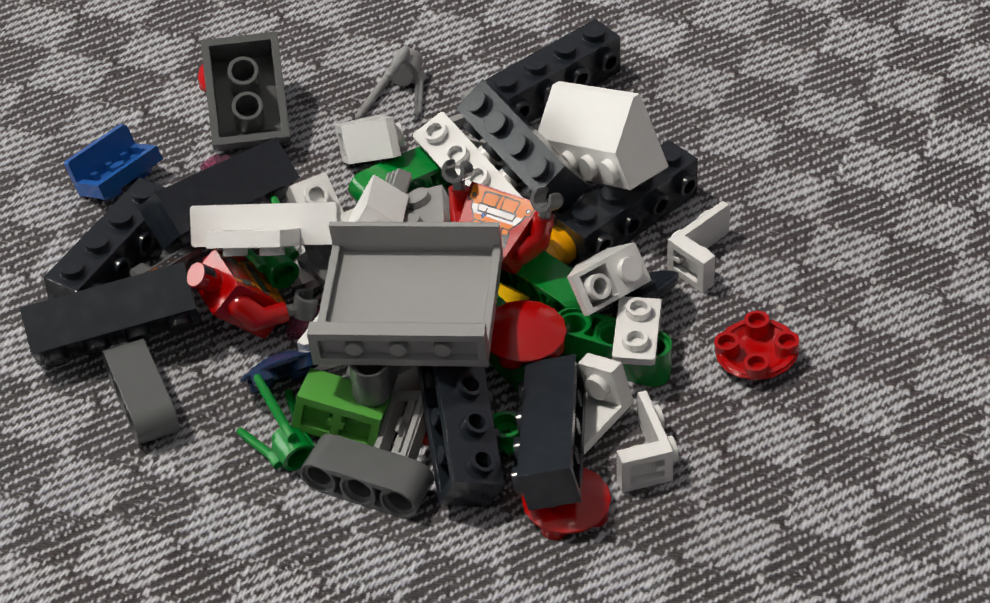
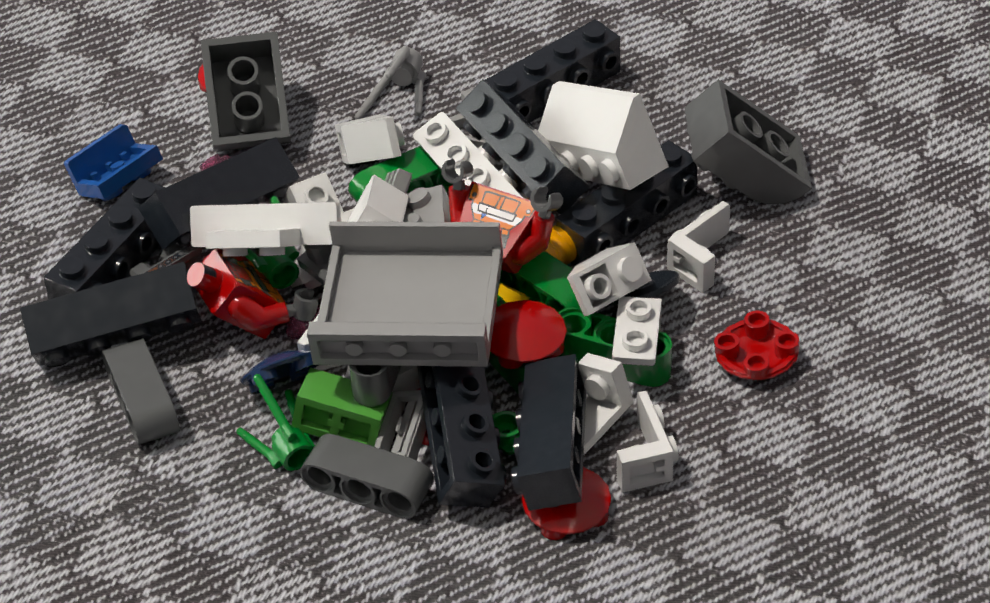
none -> dark grey brick [684,79,812,204]

